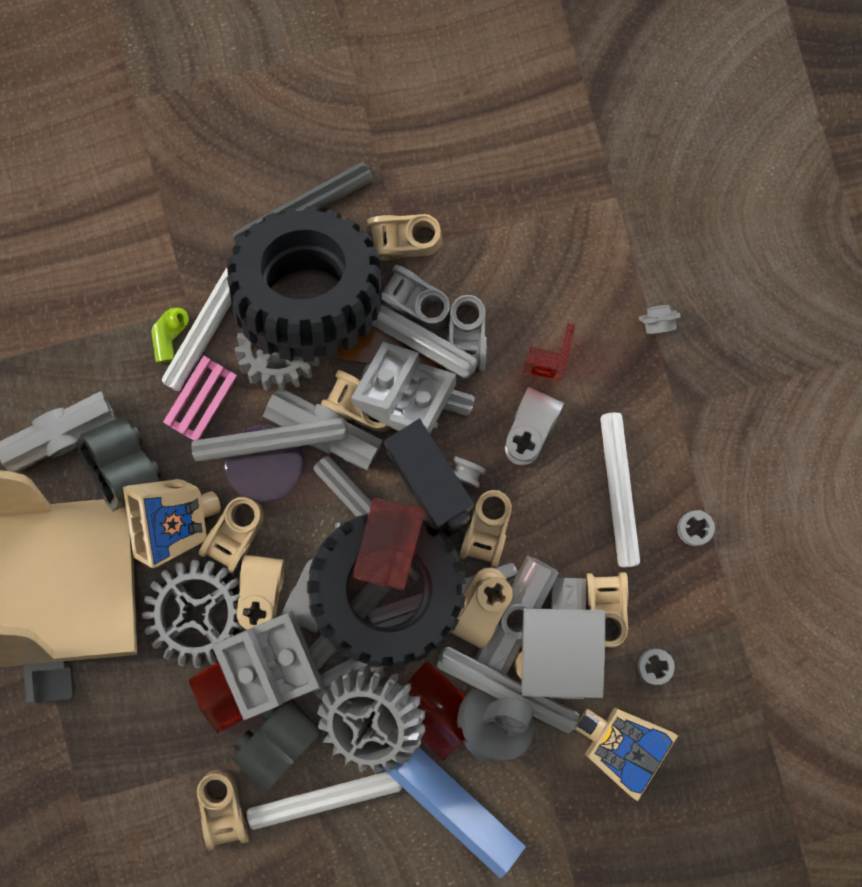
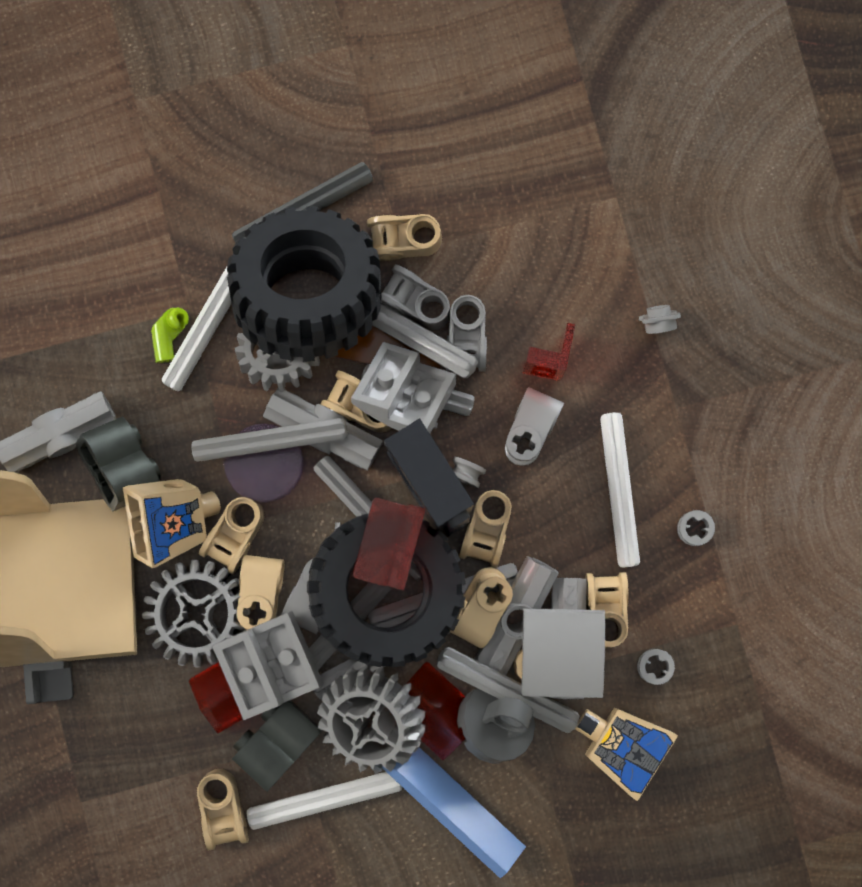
bright pink tile [163,355,238,441] -> none

